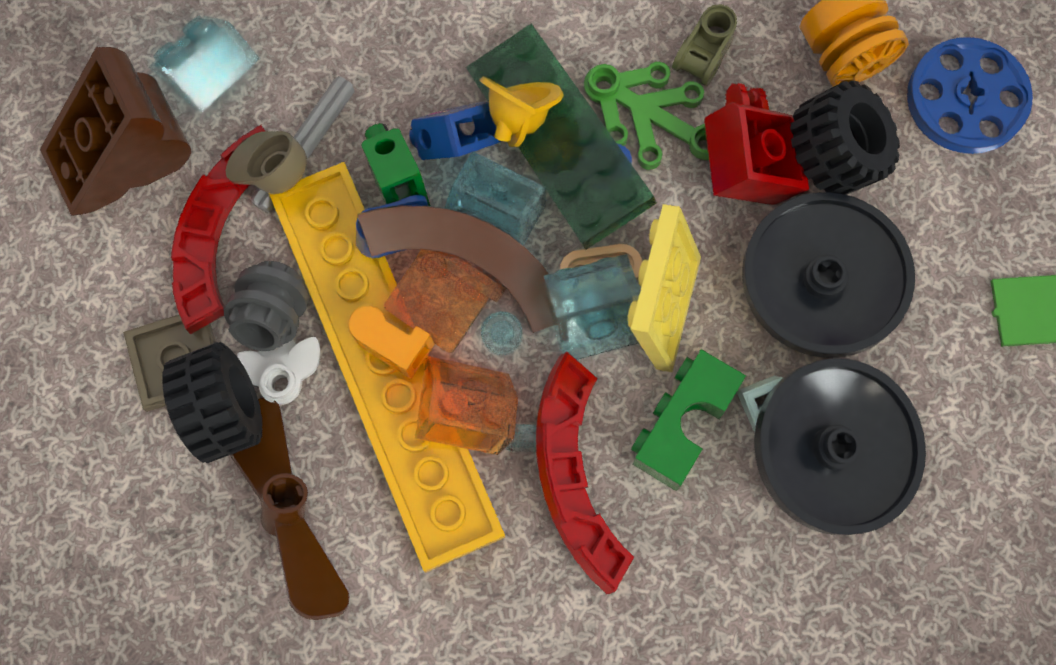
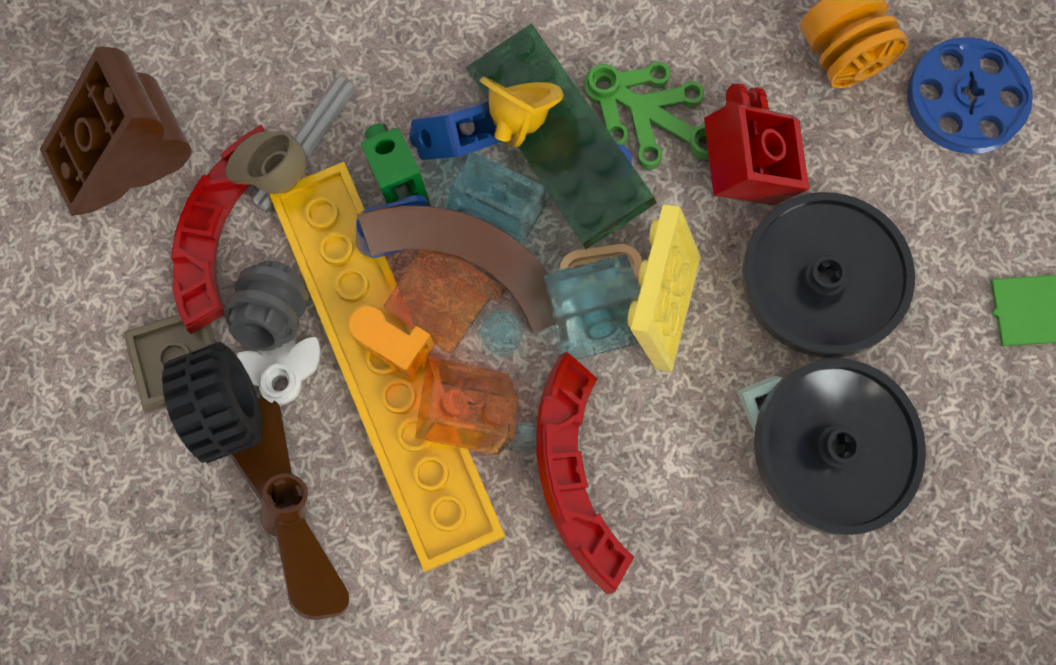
clear light blue slope [149,16,260,112] -> none
green arch [631,349,746,491] -> none
olive piece [672,4,737,87] -> none
black tyre [790,81,900,195] -> none

